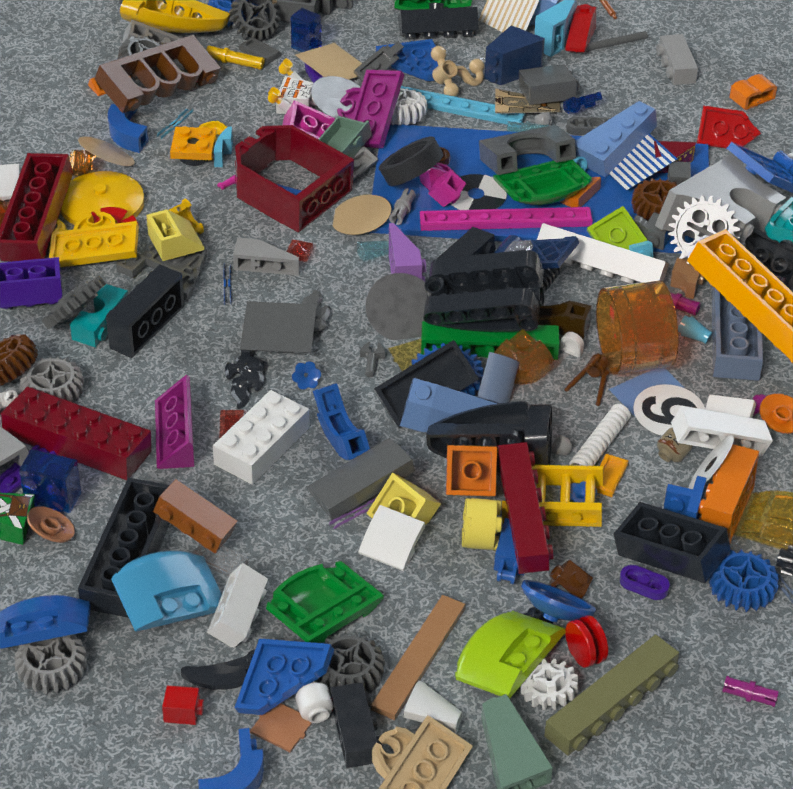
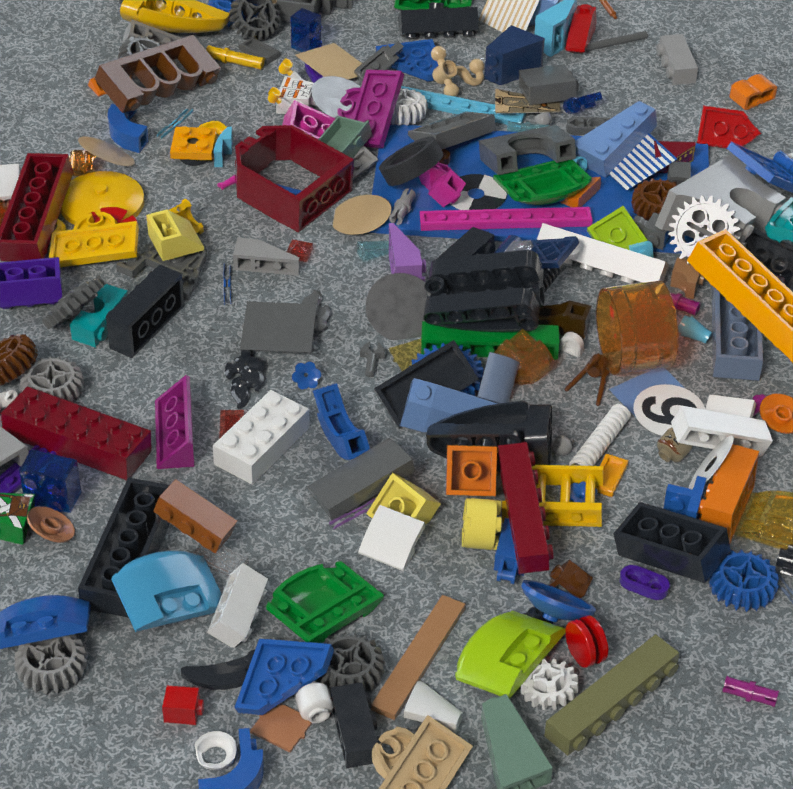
none -> white piece [195,731,237,770]
none -> dark grey slope [407,111,496,150]

